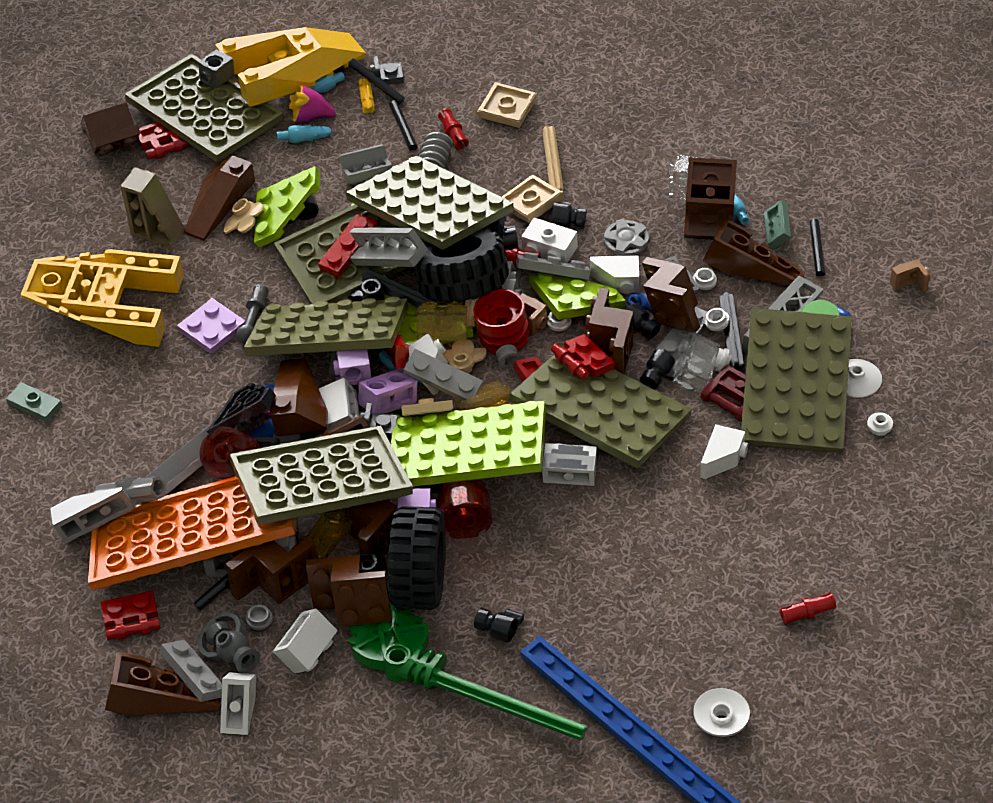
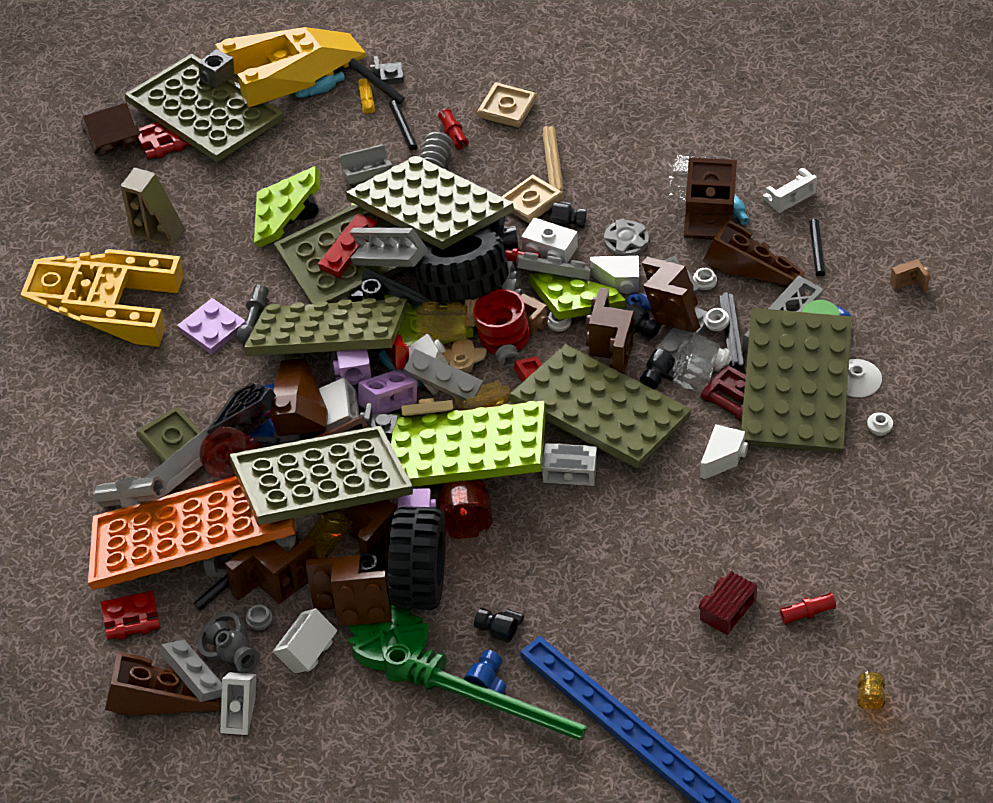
plate [6,382,62,422] -> none
light grey slope [50,487,135,544] -> none
reddish brown wedge [184,156,255,241] -> none
tan plate [224,198,264,234] -> none
medium azure piece [277,124,331,144] -> none
dark pink hat [289,85,336,123] -> none
red plate [551,334,615,380] -> none
white dish [694,688,750,737] -> none
sand green plate [764,200,791,249] -> none
none -> olive plate [136,406,201,463]
none -> blue piece [464,650,506,694]
none -> dark red brick [699,571,757,635]
none -> white hinge [763,168,817,213]
none -> clear yellow wheel [857,672,885,710]

